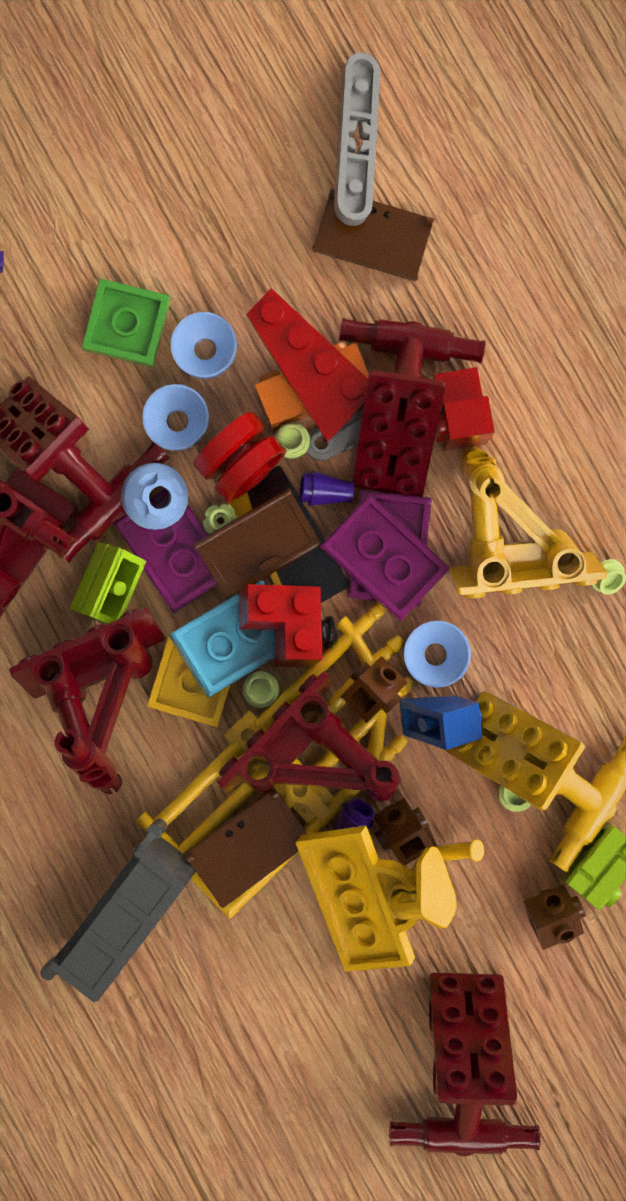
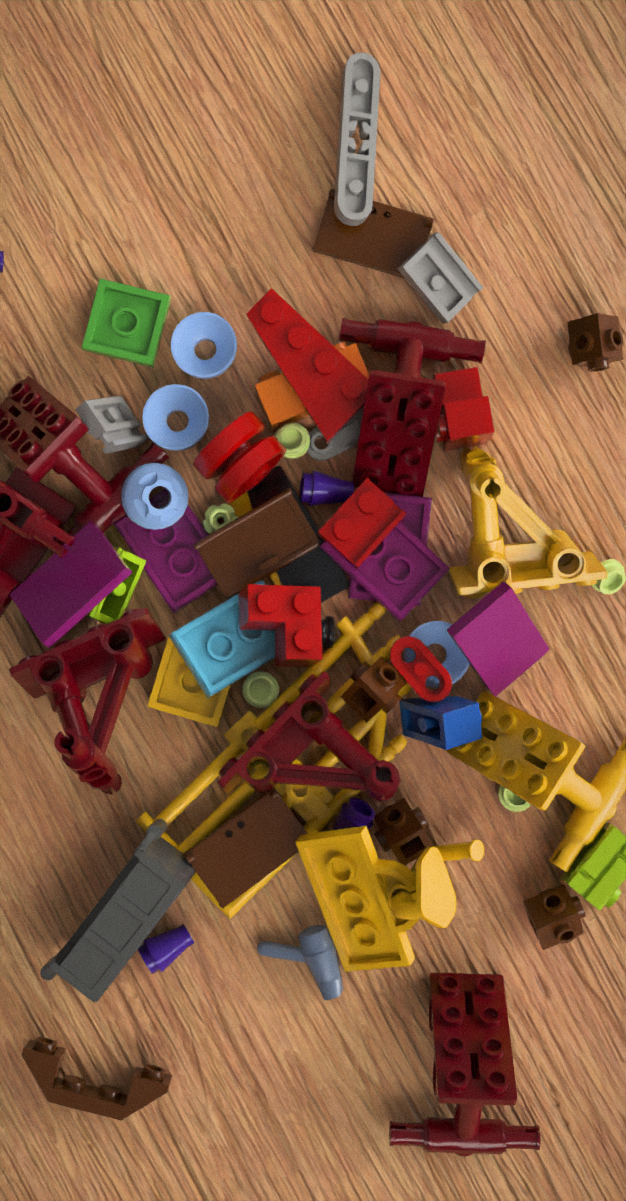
none -> magenta tile [10,521,133,648]
none -> reddish brown slope [22,1037,172,1120]
none -> light grey plate [75,396,150,454]
none -> dark purple cone [137,924,194,974]
none -> sand blue piece [257,925,344,1000]
none -> red plate [317,478,407,569]
none -> red plate [389,636,452,702]
none -> light grey plate [397,232,483,324]
none -> magenta tile [446,581,550,696]
none -> reddish brown brick [567,313,623,372]

